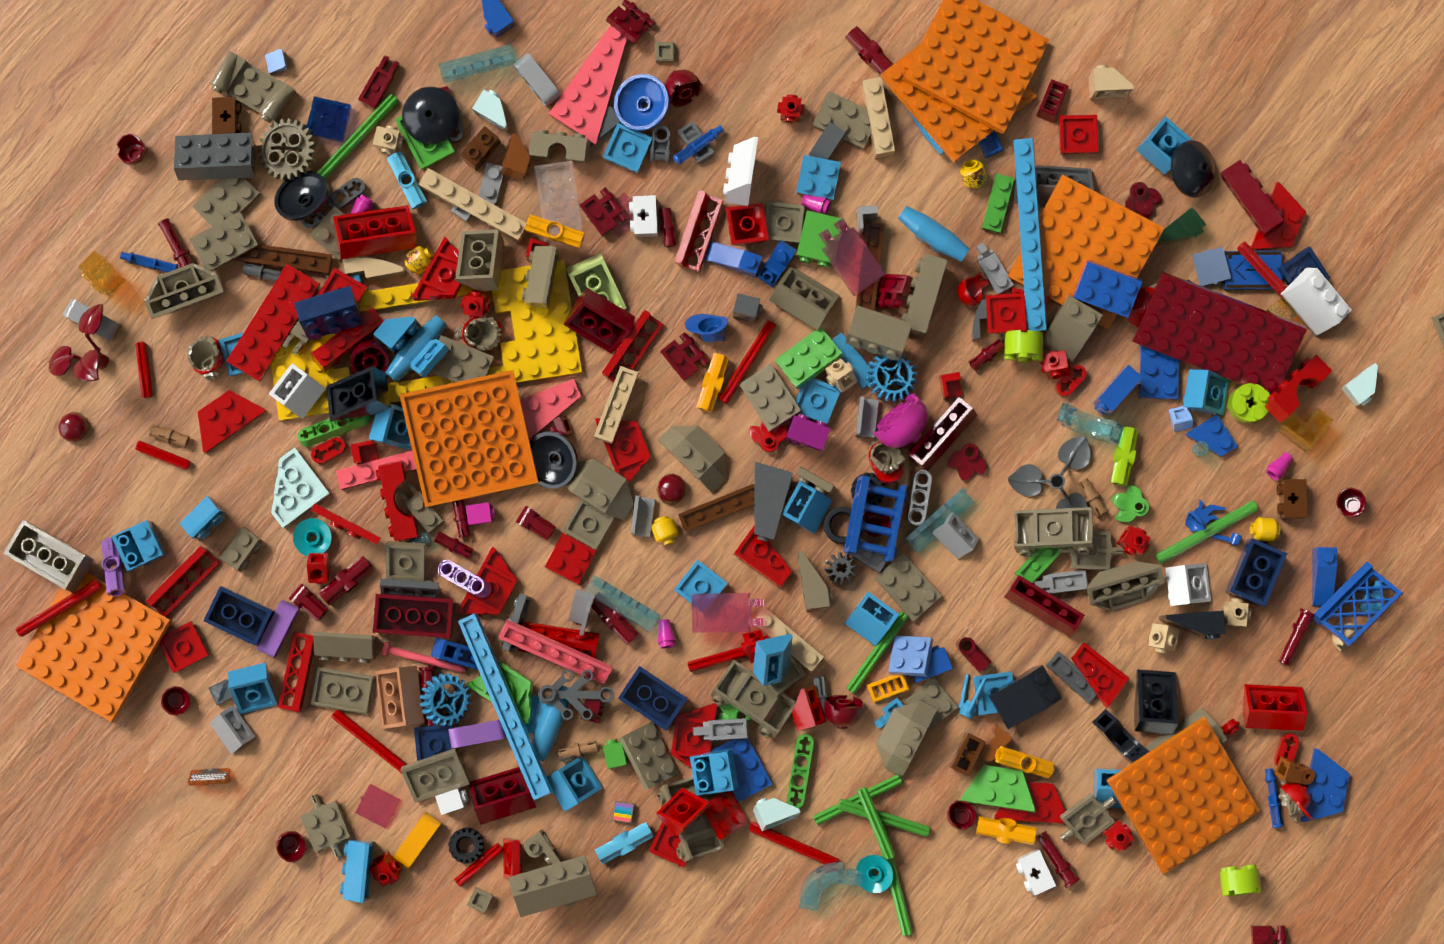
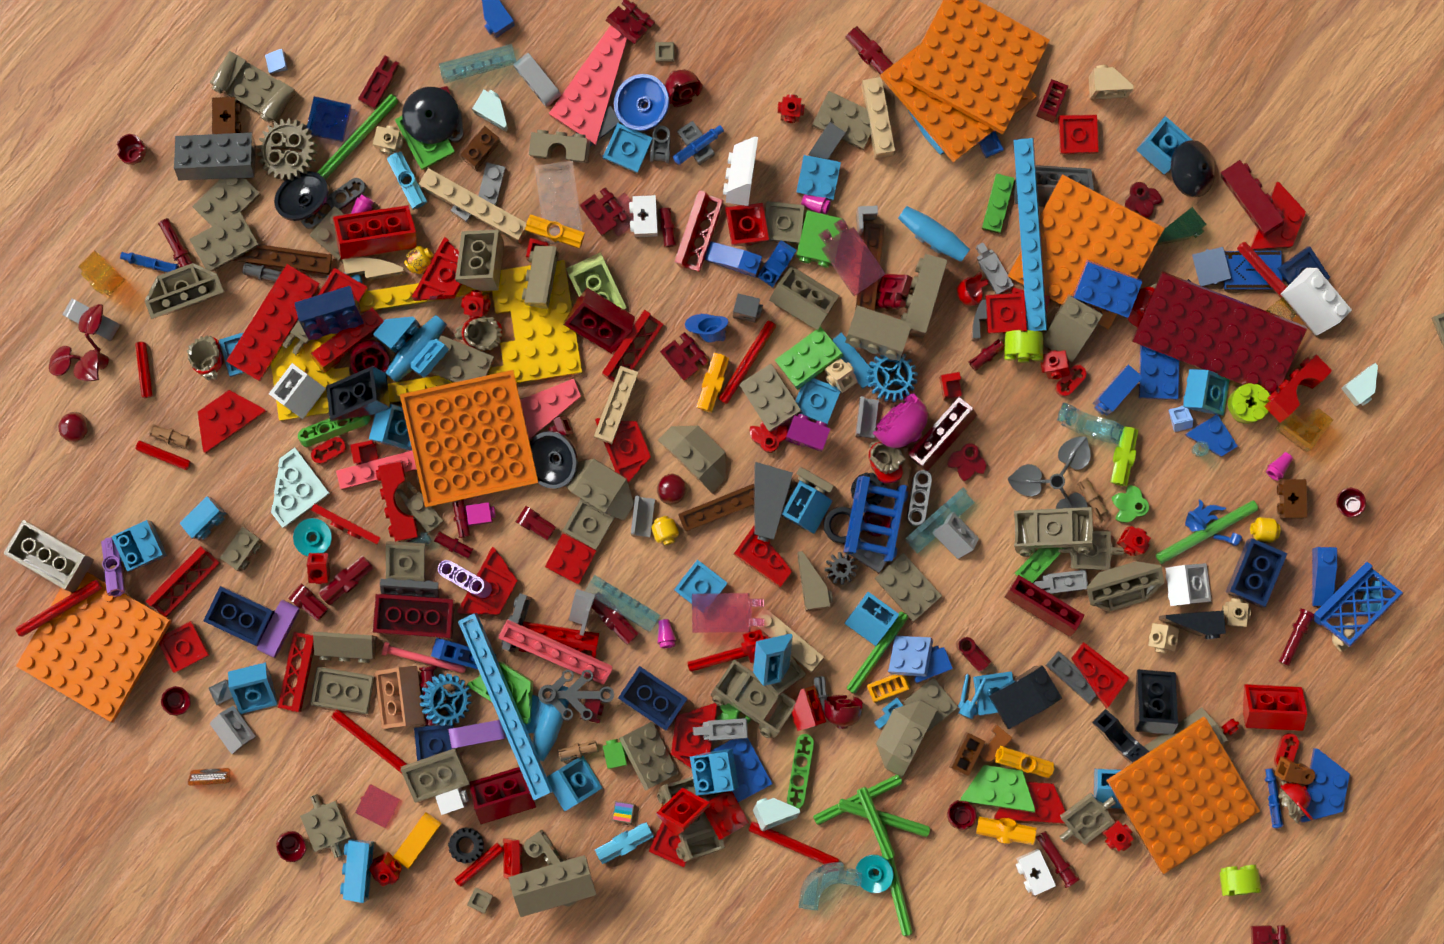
dark orange slope [500,133,531,181] -> none
yellow head [960,159,987,189] -> none

